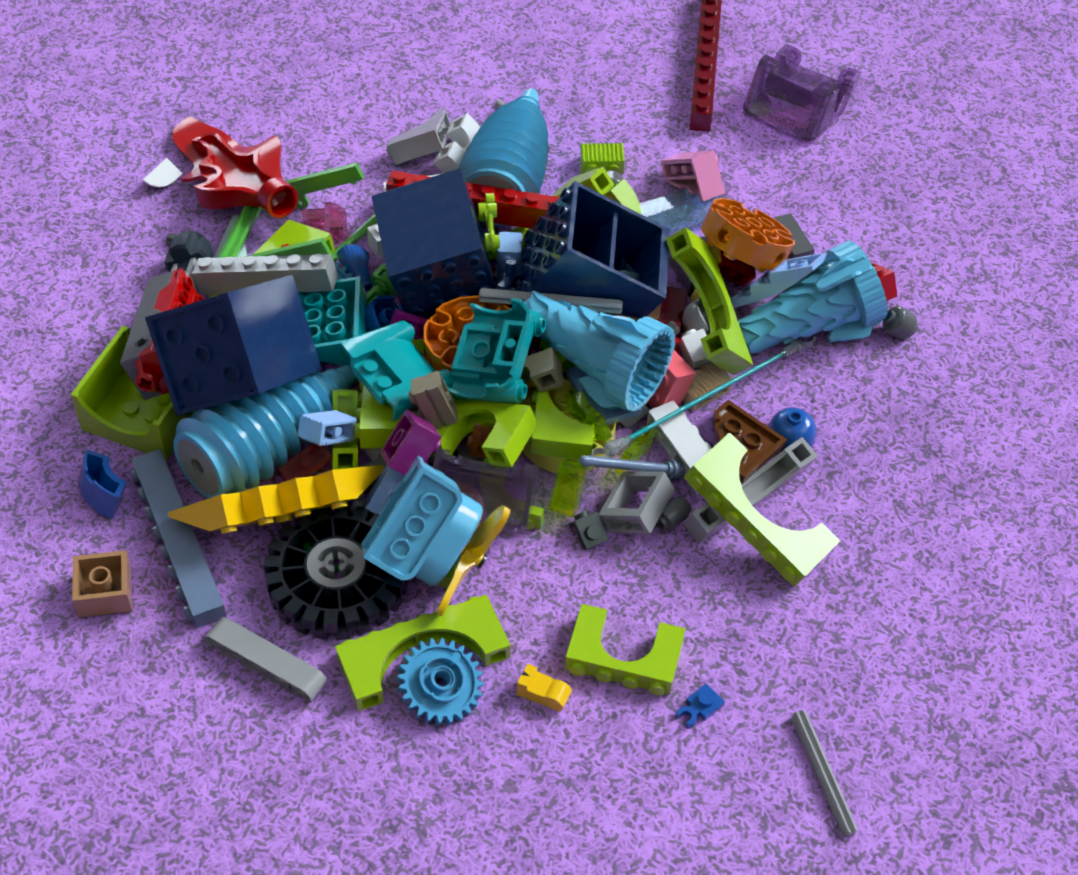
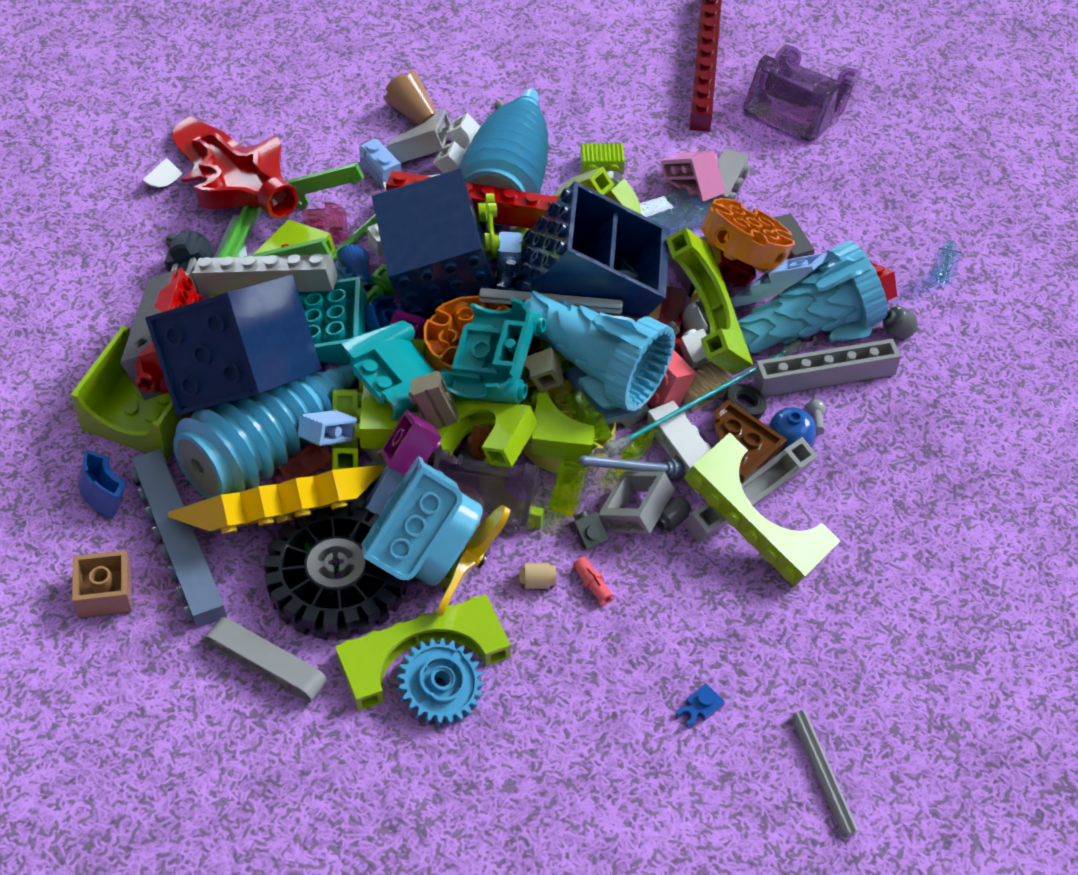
yellow leg [517,664,572,712] -> none
lime arch [565,604,686,695] -> none
none -> light blue brick [359,139,401,188]
none -> medium nougat cone [383,70,436,126]
none -> tan brick [519,563,556,589]
none -> coral pin [573,557,614,606]
none -> light grey slope [718,148,751,200]
none -> black tyre [723,383,767,420]
none -> light grey brick [753,339,901,397]
none -> light grey bar [807,399,826,435]
none -> clear light blue hinge [930,240,962,283]

